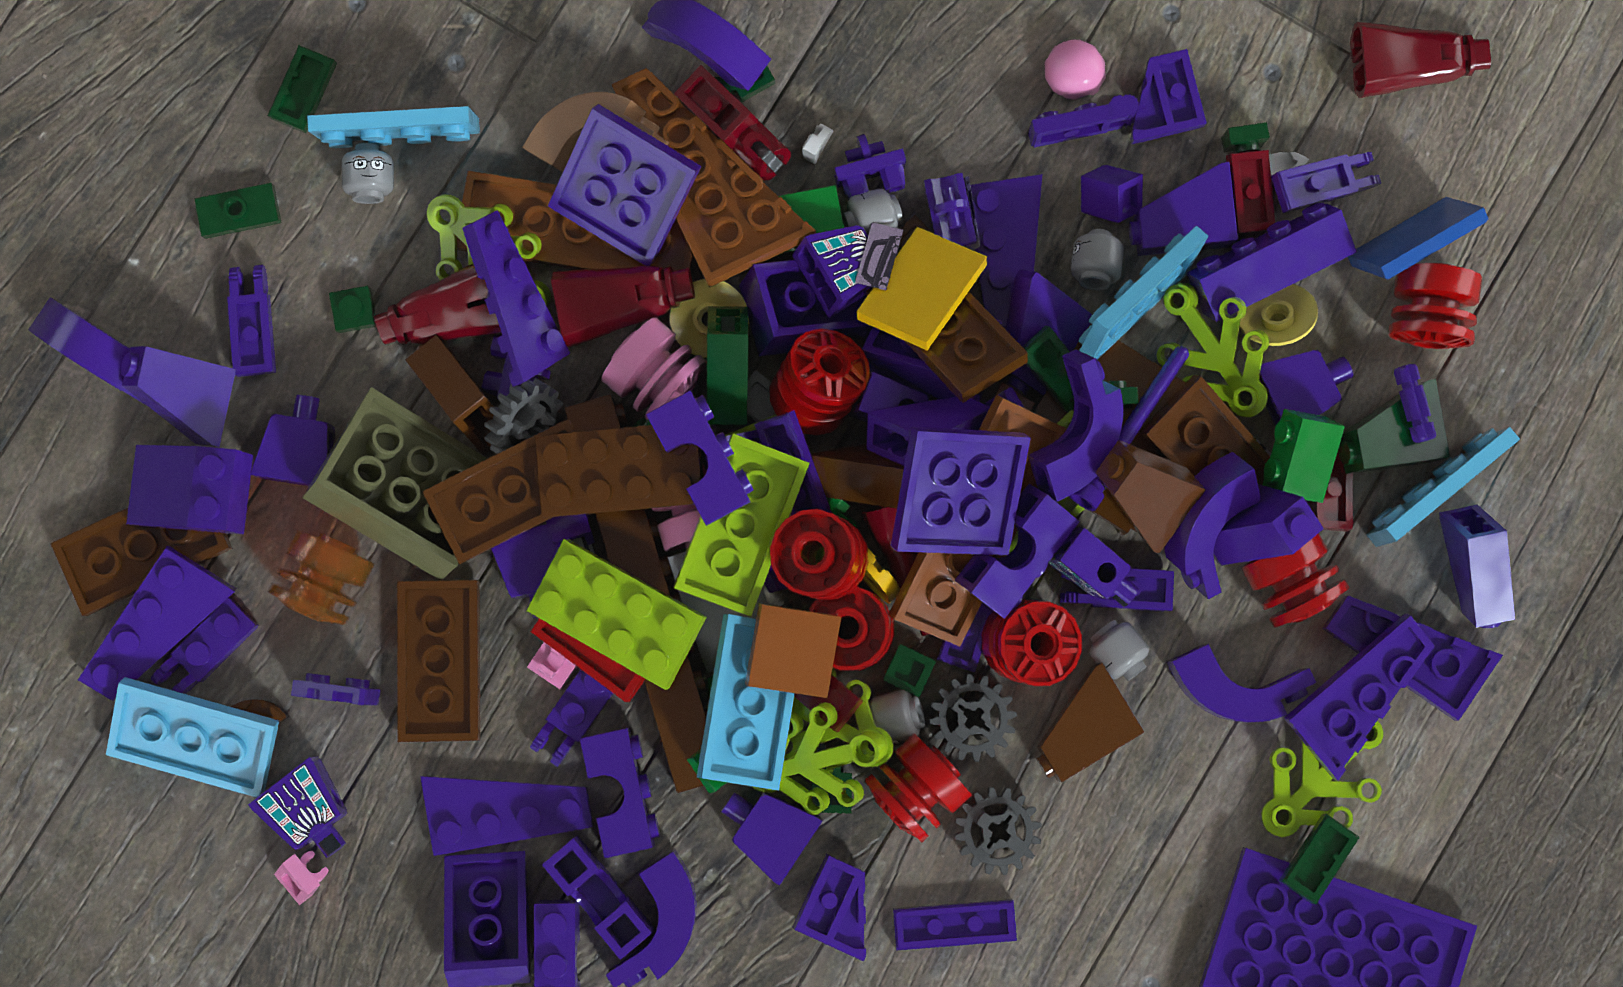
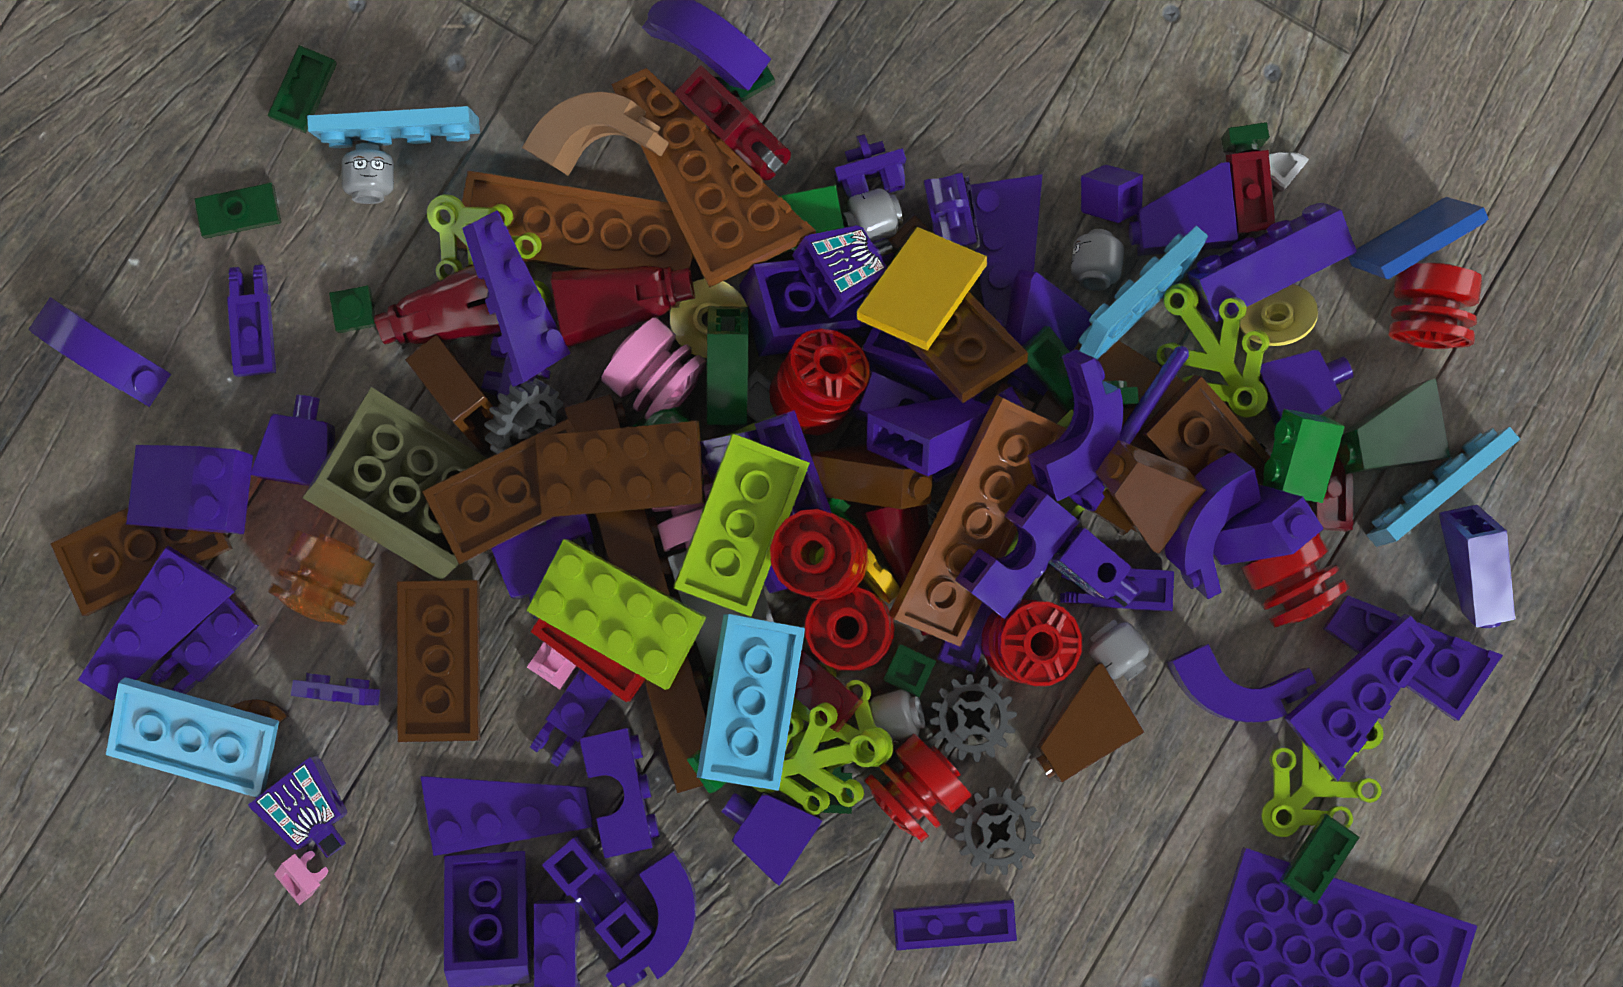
dark purple slope [121,346,236,447] -> none
dark purple plate [548,104,702,266] -> none
dark purple arch [646,390,754,526] -> none
dark orange tile [745,603,841,698] -> none
dark purple wing [792,853,866,961] -> none
white tile [802,124,833,164] -> none
clear purple sticker [855,222,903,290] -> none
dark purple plate [891,426,1031,555] -> none
dark purple hinge [1028,94,1140,148] -> none
bright pink hair [1045,40,1106,100] -> none
dark purple wing [1130,49,1207,144] -> none
dark purple hinge [1271,152,1381,213] -> none
dark red piece [1350,22,1491,98] -> none
dark purple axle [1394,364,1436,443] -> none

